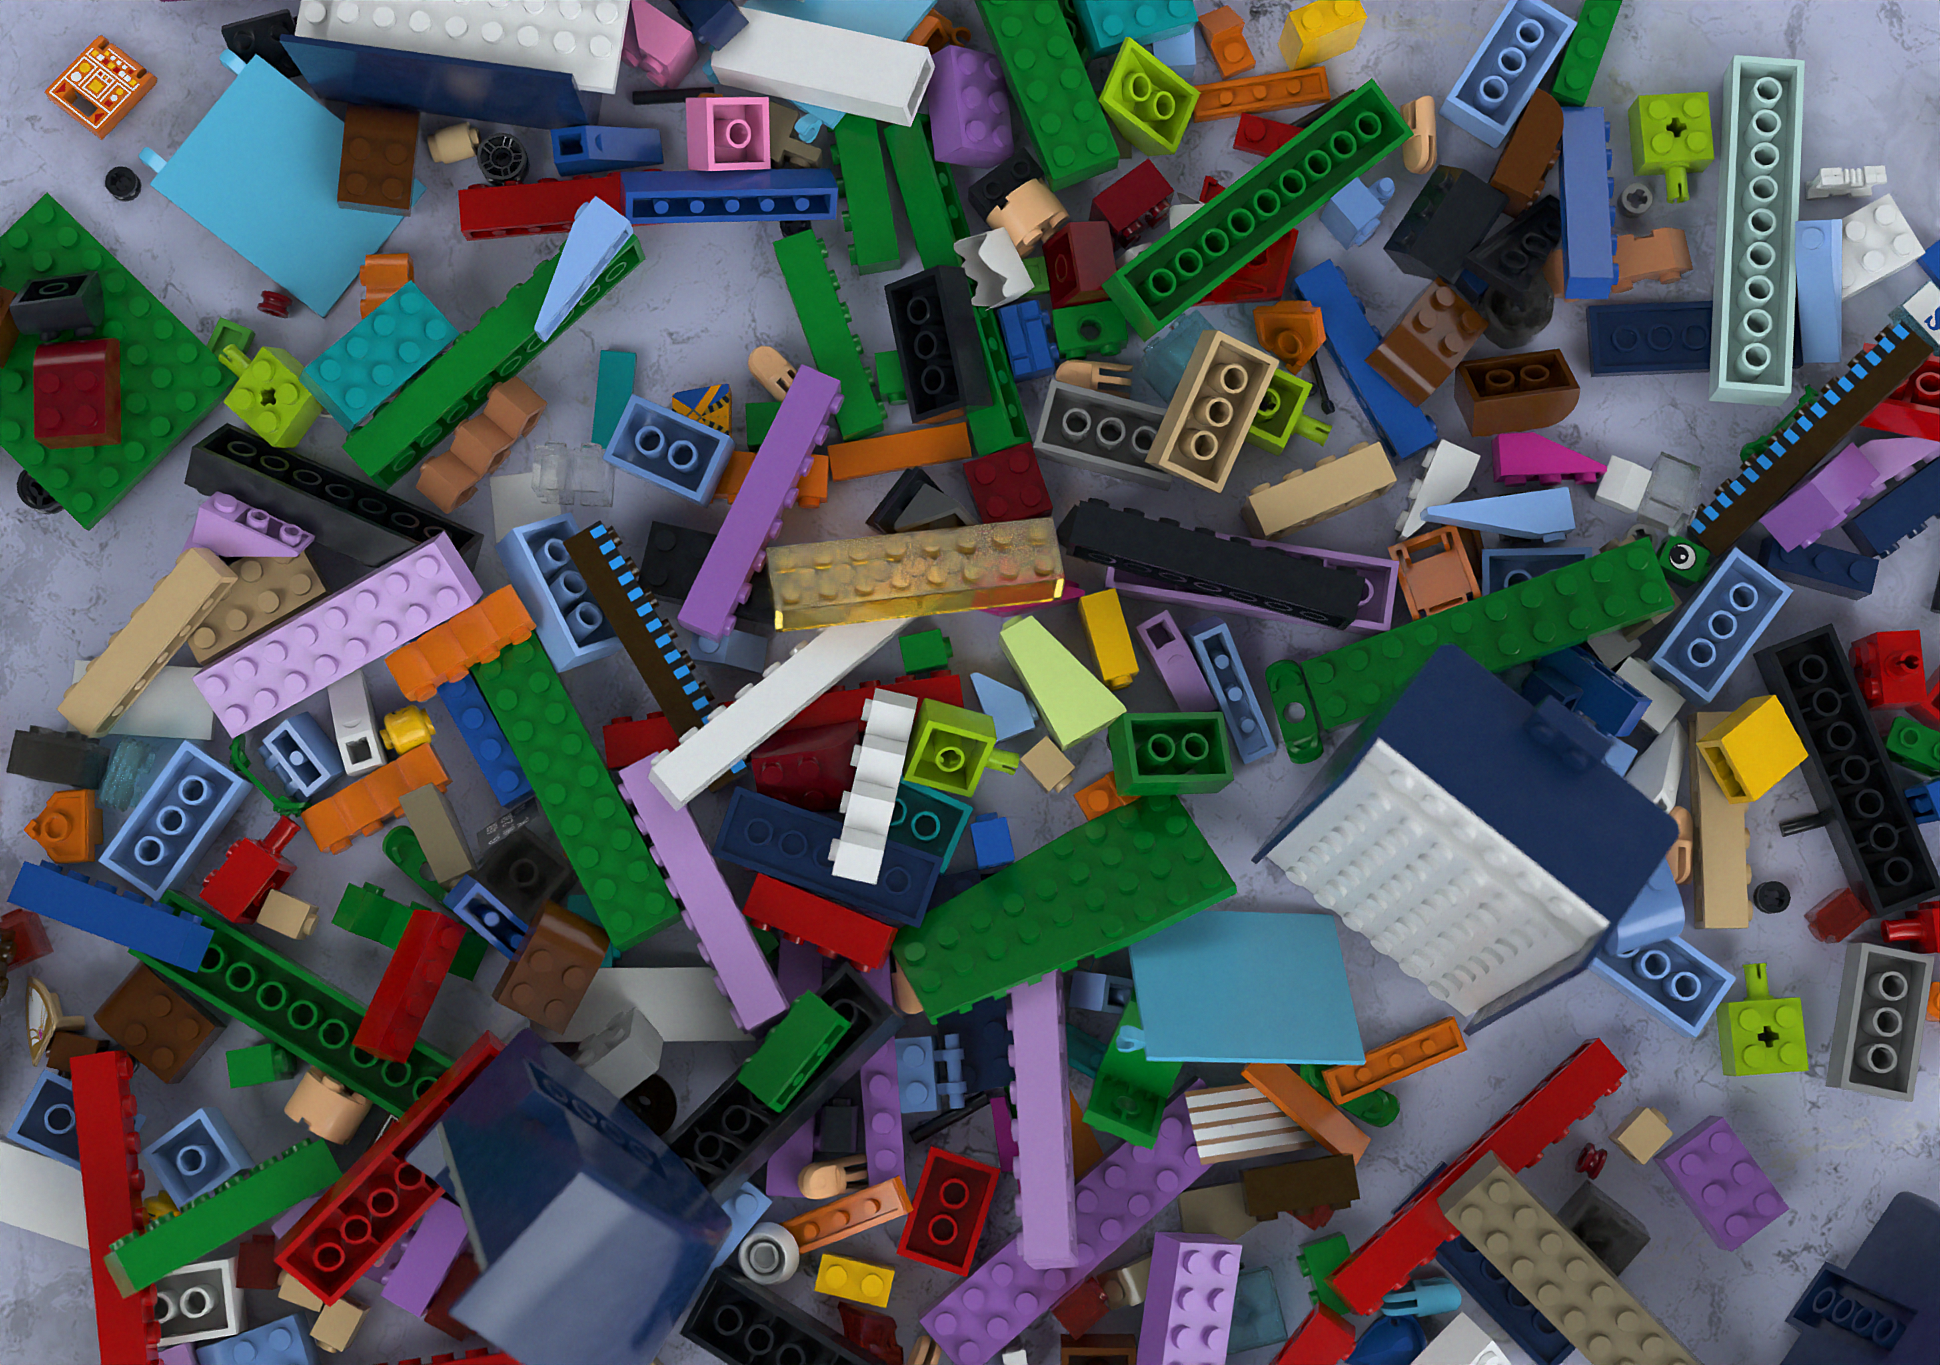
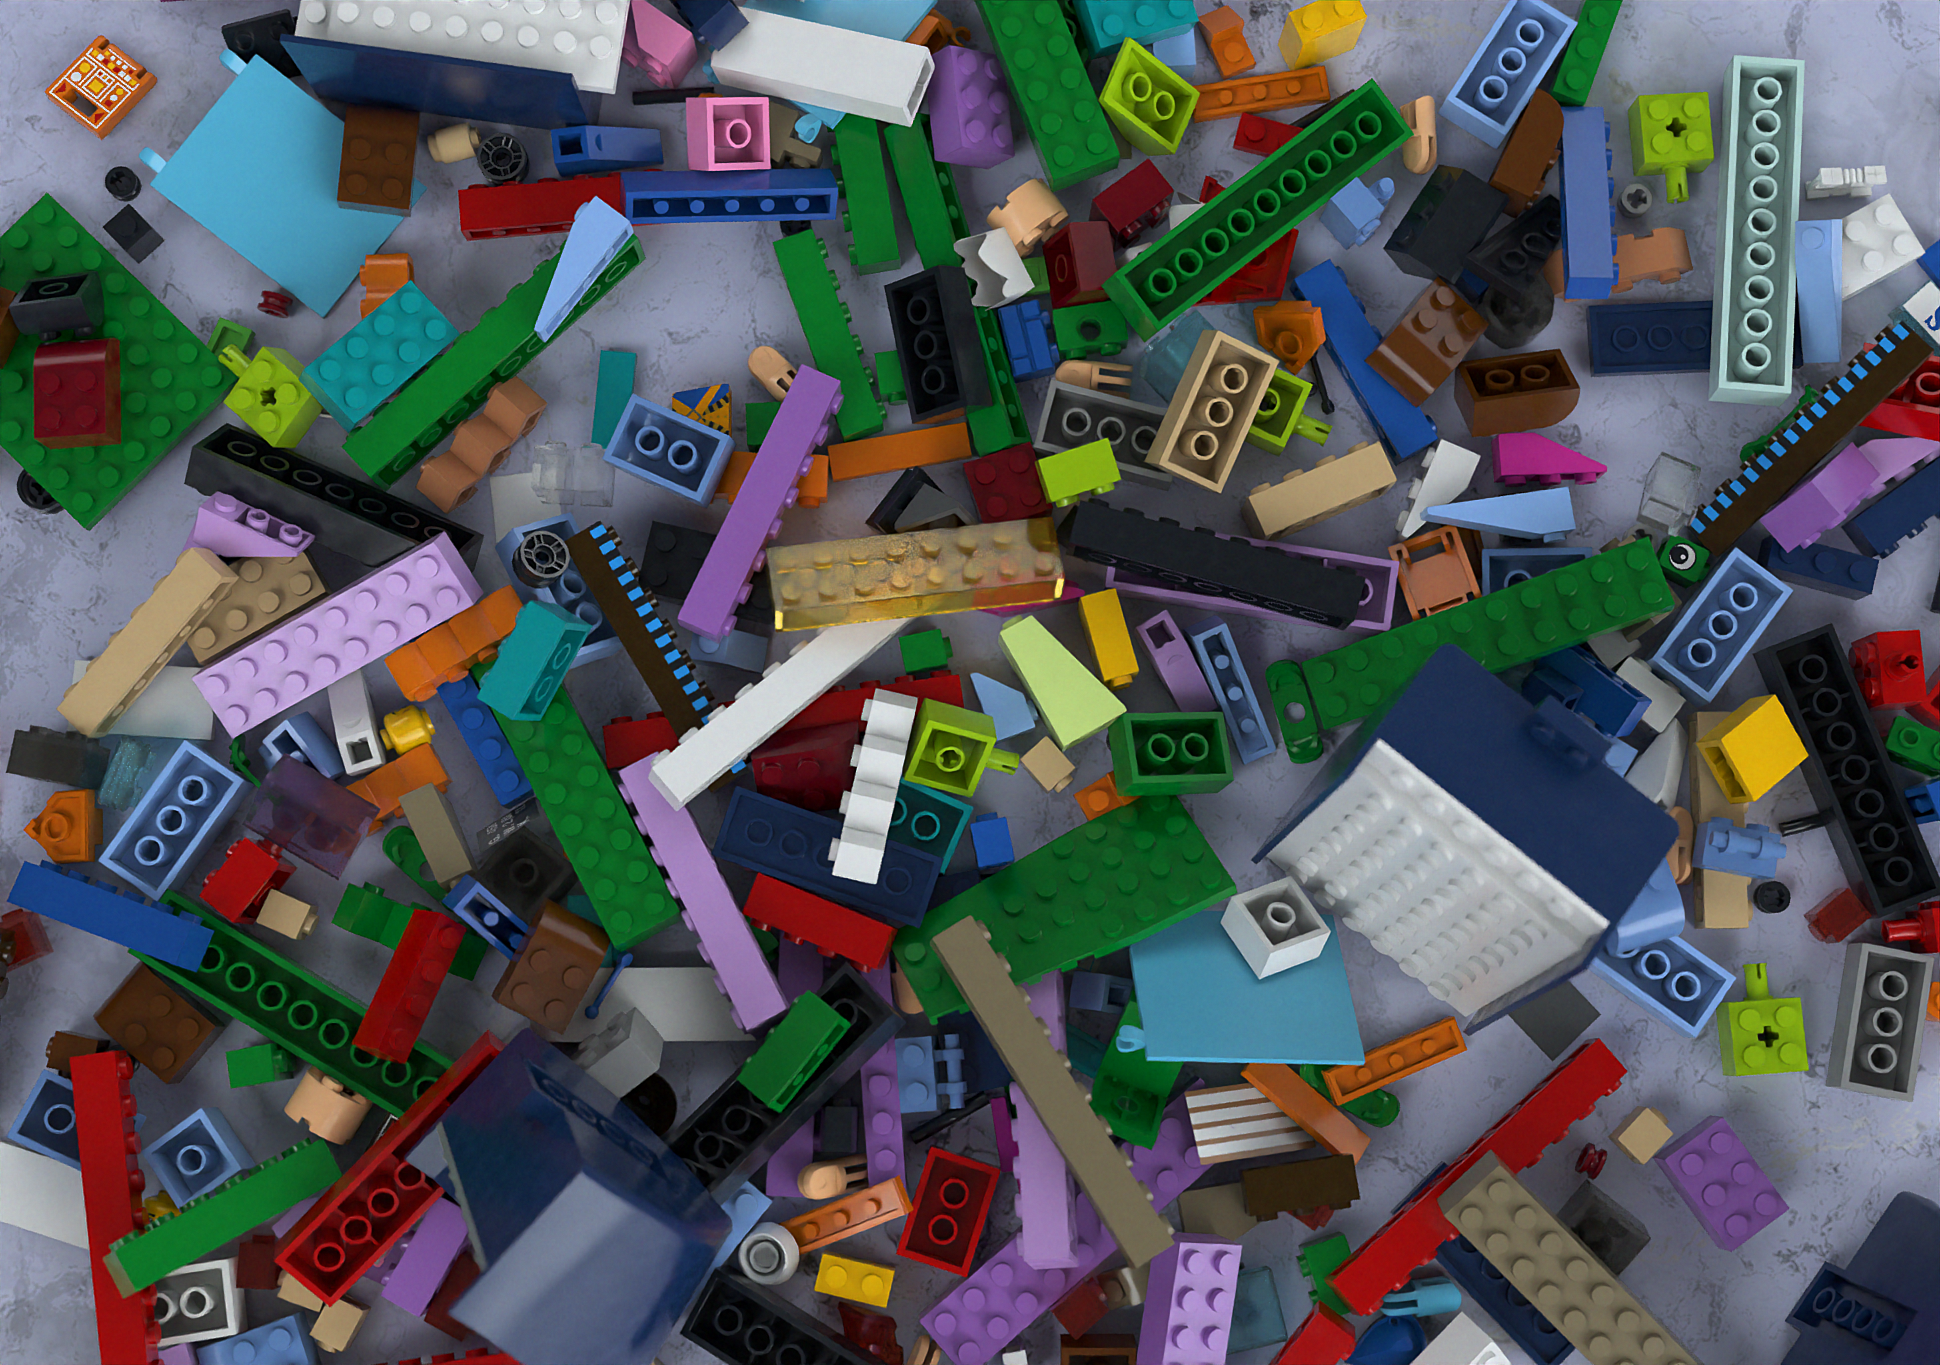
shield [25,976,85,1067] -> none
black brick [968,147,1045,227] -> none
white piece [1594,455,1652,514] -> none
none -> black brick [103,204,165,264]
none -> clear purple slope [242,753,381,880]
none -> teal brick [476,600,592,721]
none -> black wheel [512,531,570,589]
none -> blue hinge [584,950,633,1019]
none -> dark tan brick [930,915,1175,1269]
none -> lime brick [1034,438,1121,508]
none -> white brick [1220,876,1331,979]
none -> dark grey sticker [1508,980,1601,1062]
none -> medium blue brick [1692,817,1787,880]

